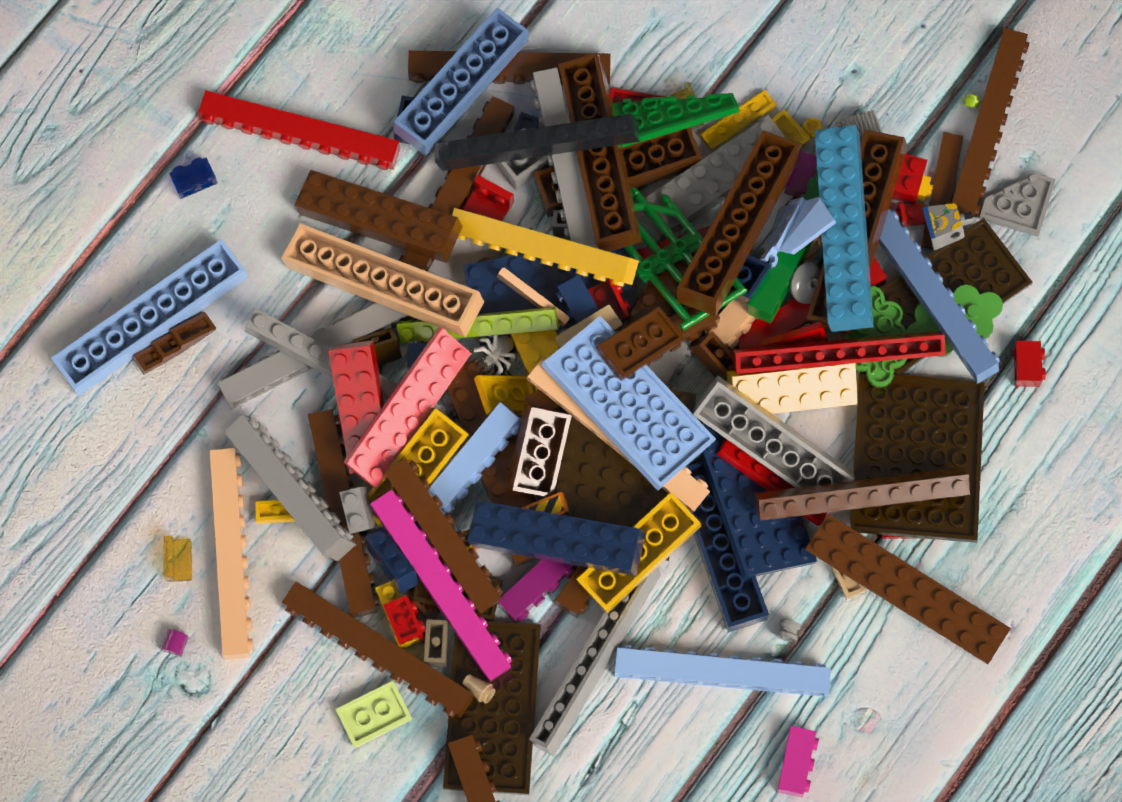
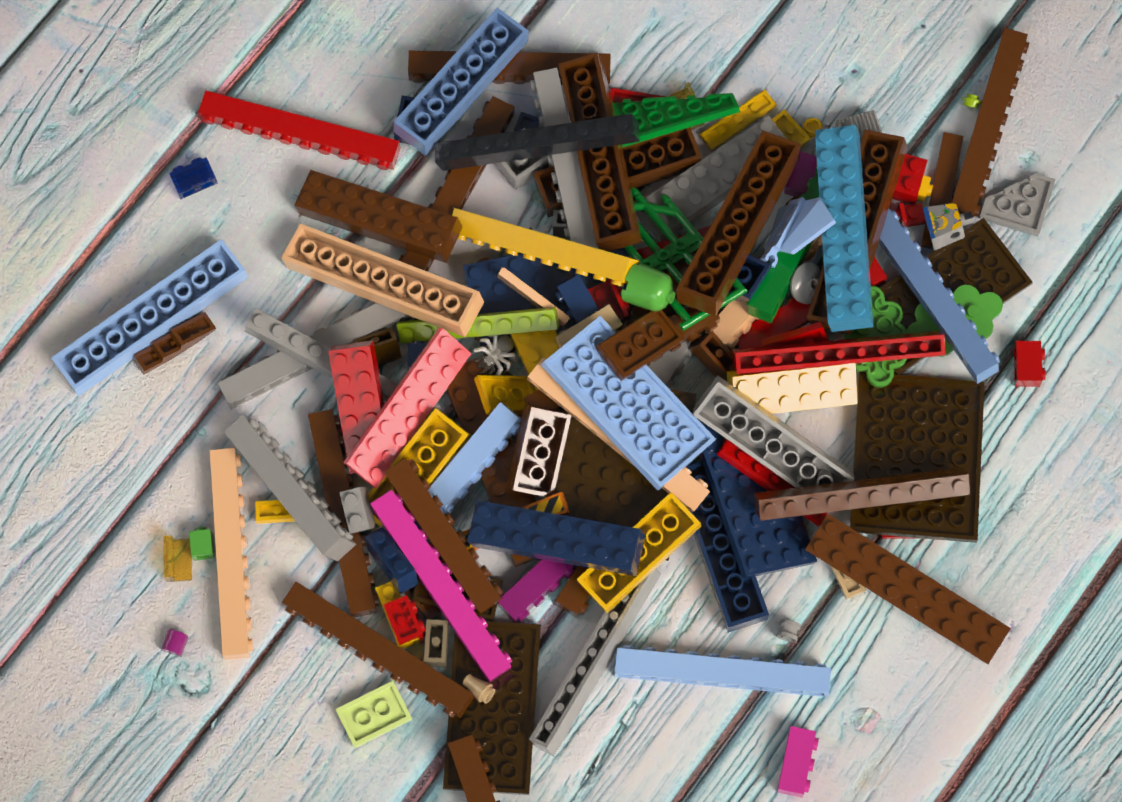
red bracket [462,175,514,221] -> none
none -> bright green brick [189,527,215,561]
none -> bright green cylinder [621,262,675,311]

